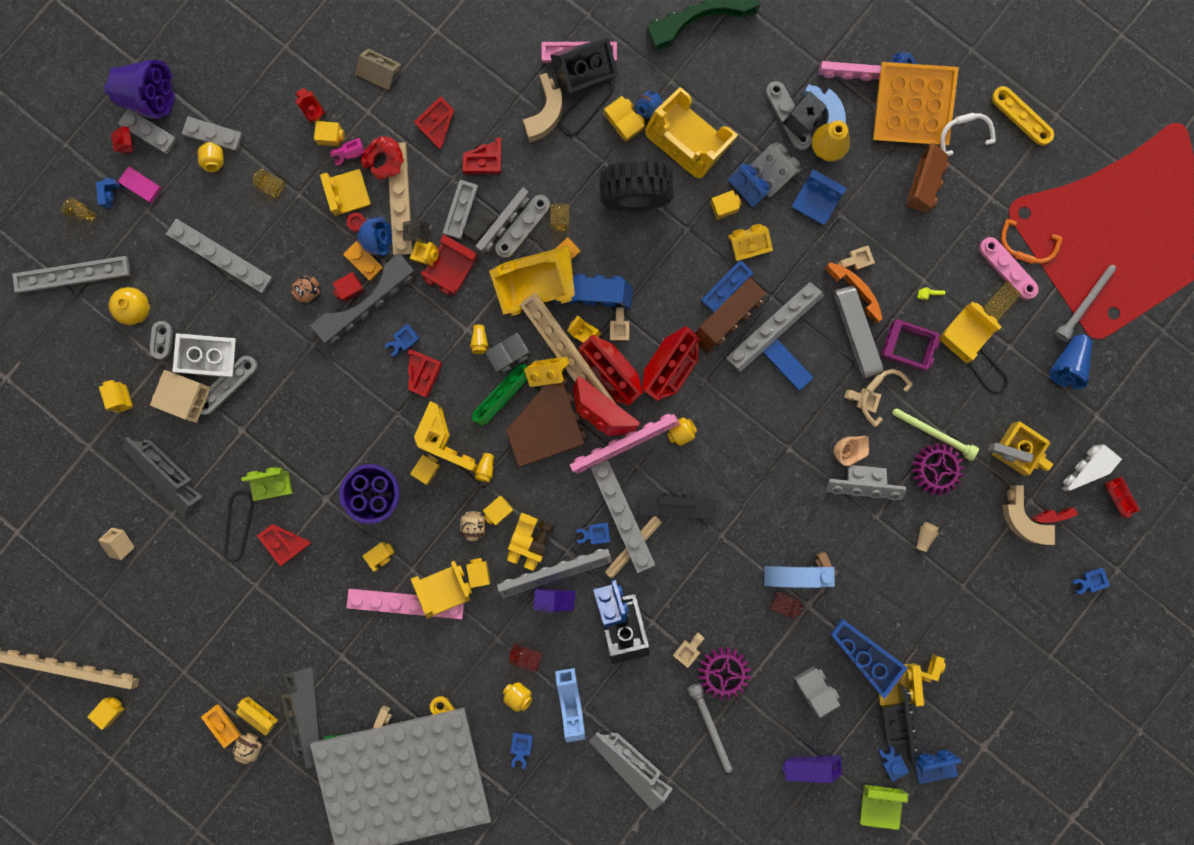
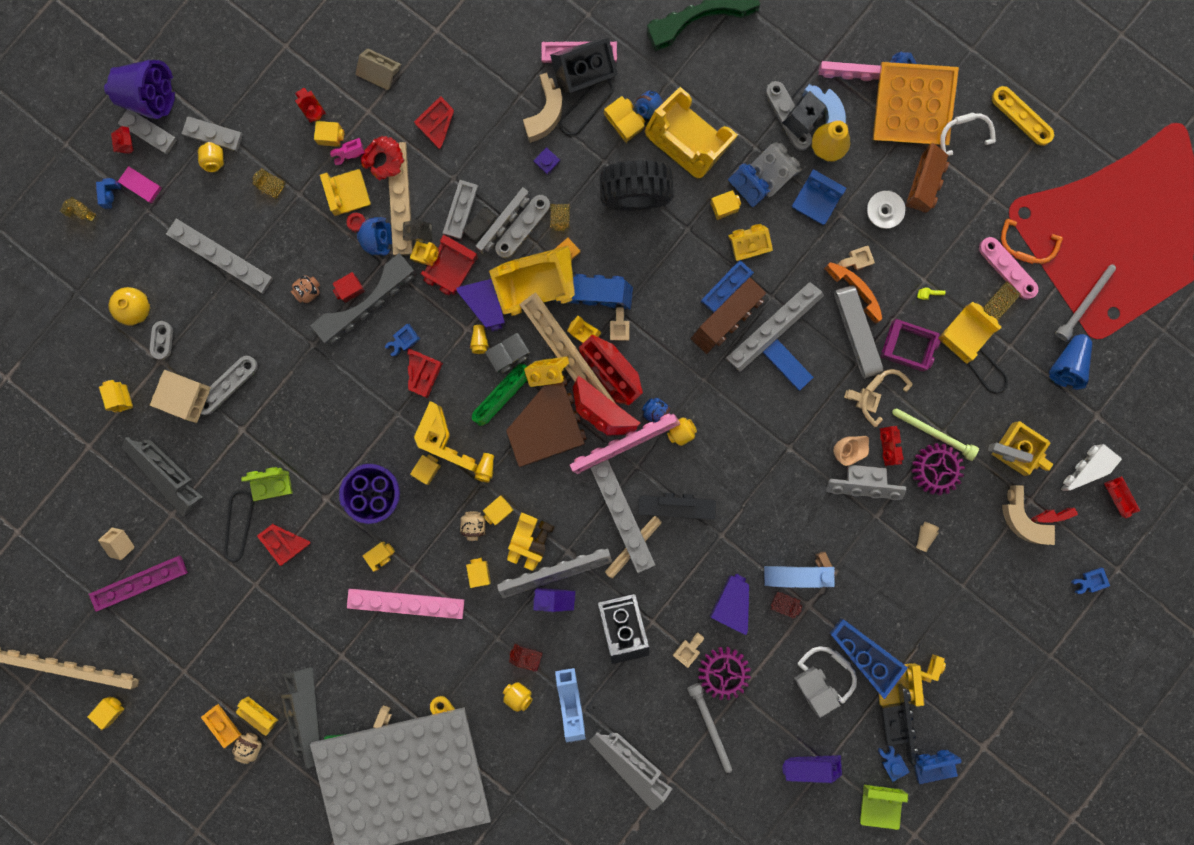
light grey plate [12,256,131,294] -> none
white slope [173,333,236,377] -> none
light orange plate [343,241,384,282] -> none
yellow panel [411,561,472,618] -> none
red wing [463,137,502,174] -> none
blue plate [510,732,533,769] -> none
blue plate [576,523,610,544] -> none
bracket [593,580,629,627] -> none
red wedge [643,326,700,401] -> none
none -> magenta plate [89,556,188,612]
none -> dark purple slope [456,279,506,332]
none -> dark purple plate [534,147,560,175]
none -> blue head [642,398,671,423]
none -> dark purple slope [710,574,749,635]
none -> white piece [798,646,857,704]
none -> white dish [867,191,905,229]
none -> red hinge [880,426,904,466]

